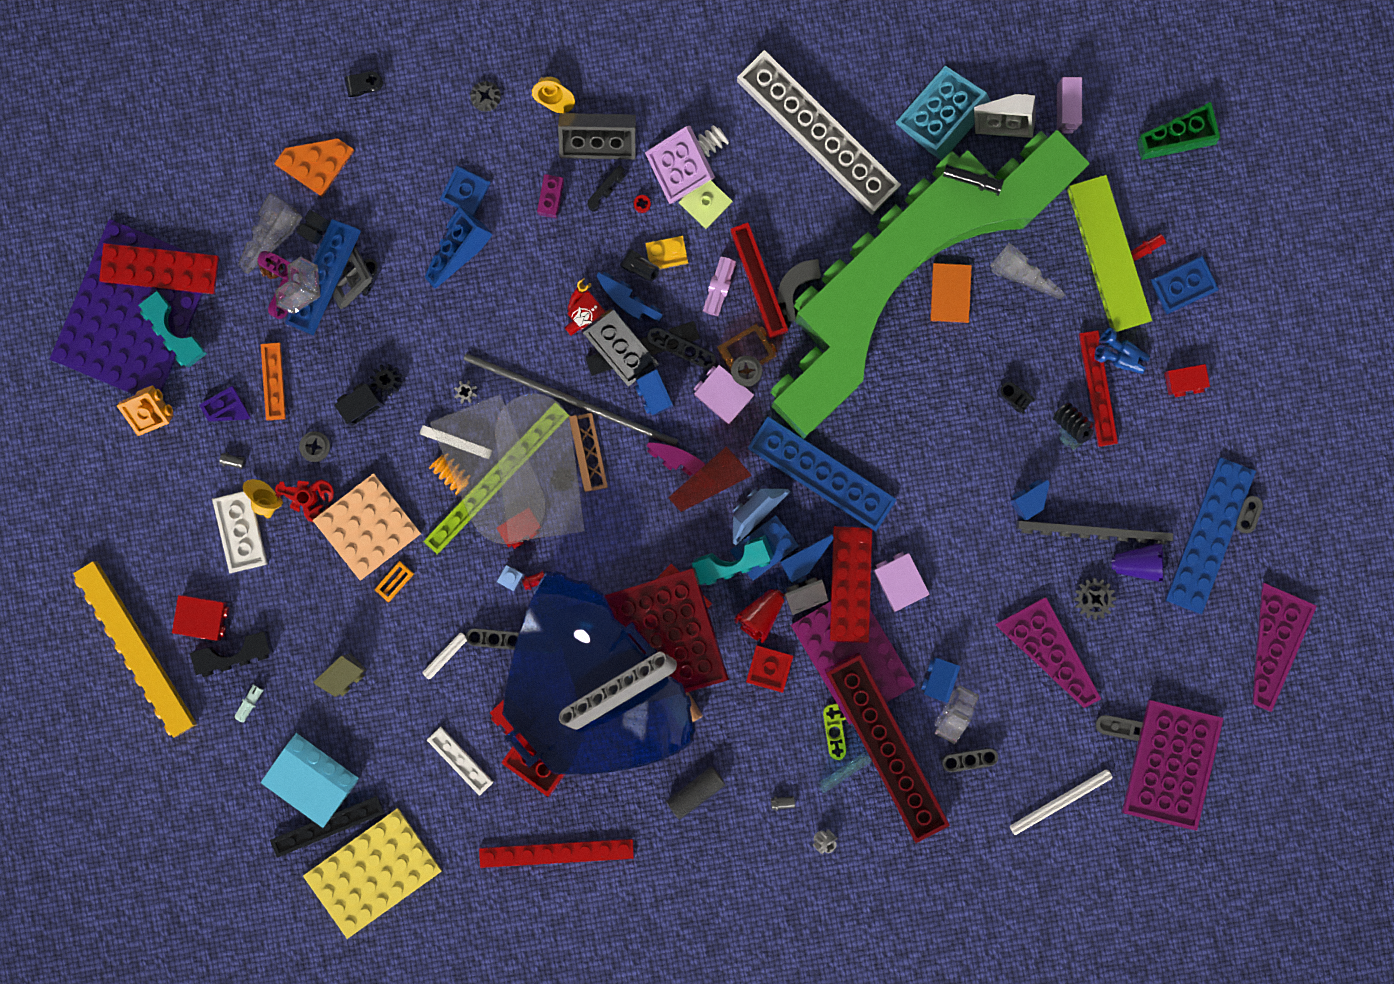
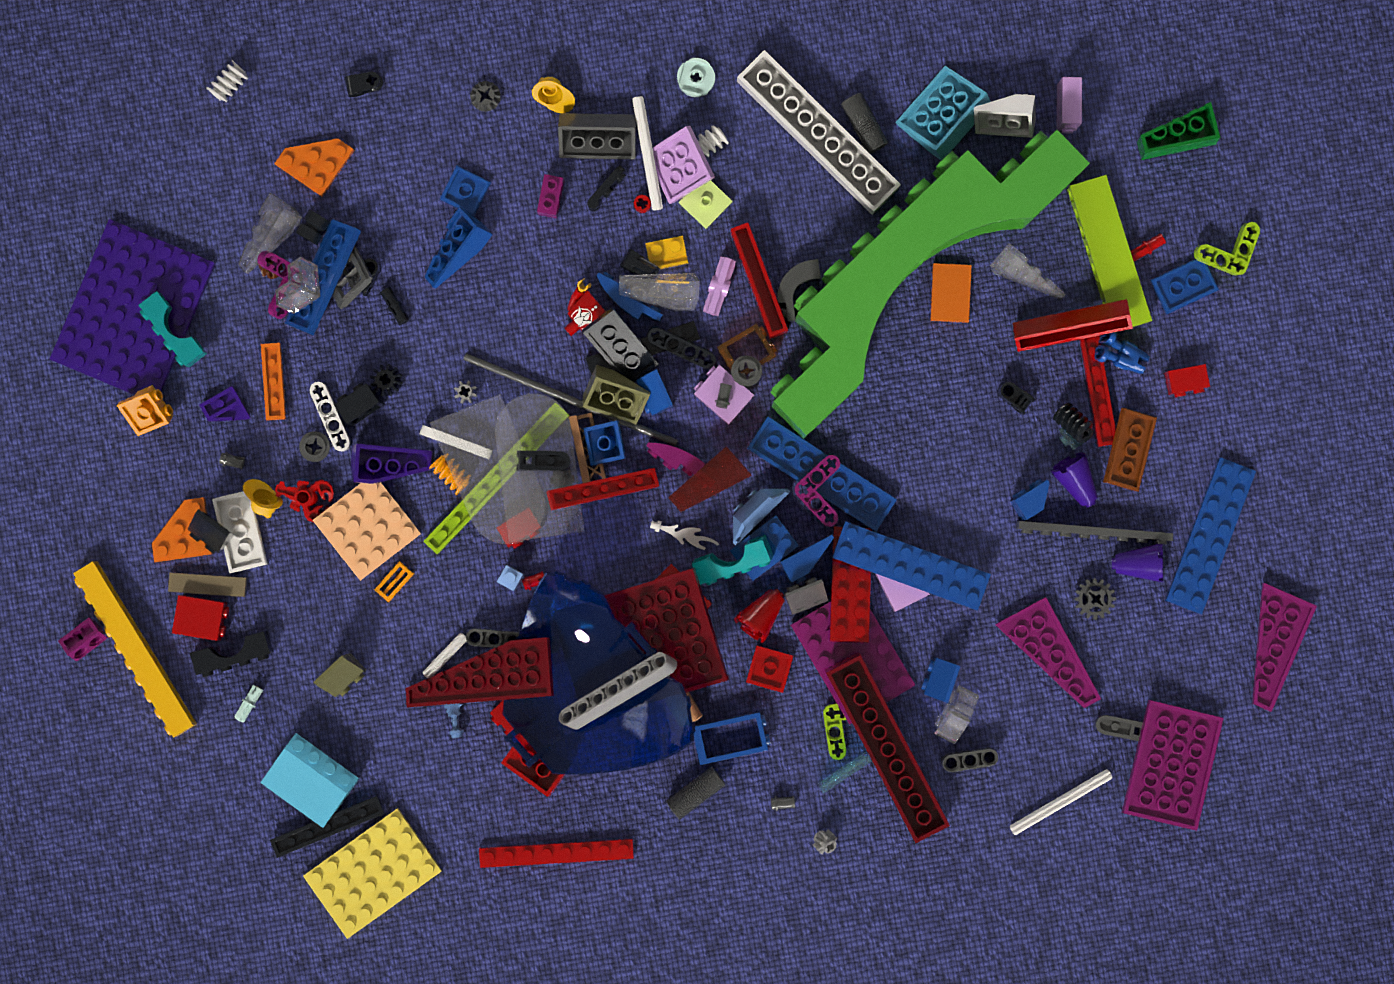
red plate [99,243,219,295] -> none
white tile [427,727,494,796] -> none
black pin [943,164,1004,196] -> none
dark grey plate [1236,496,1263,533] -> none
none -> magenta brick [58,617,108,661]
none -> orange plate [152,497,213,562]
none -> dark tan tile [168,572,247,597]
none -> black slope [188,509,234,554]
none -> white piece [206,60,248,102]
none -> white beam [309,382,351,452]
none -> dark purple wedge [351,444,432,484]
none -> black pin [380,287,410,326]
none -> dark red wing [405,637,554,708]
none -> medium blue piece [444,703,464,738]
none -> black plate [516,450,571,472]
none -> red plate [546,468,659,511]
none -> olive slope [582,365,650,425]
none -> blue slope [583,420,626,466]
none -> clear wedge [619,273,700,311]
none -> white axle [632,96,663,211]
none -> white piece [650,520,719,550]
none -> light aqua plate [677,58,715,97]
none -> blue window [692,711,771,765]
none -> dark grey pin [715,383,732,409]
none -> magenta beam [794,455,840,527]
none -> blue plate [832,521,991,611]
none -> dark grey piece [841,93,888,154]
none -> red brick [1012,299,1133,352]
none -> dark purple cone [1051,452,1098,507]
none -> dark orange tile [1103,408,1157,492]
none -> lime beam [1194,222,1260,276]

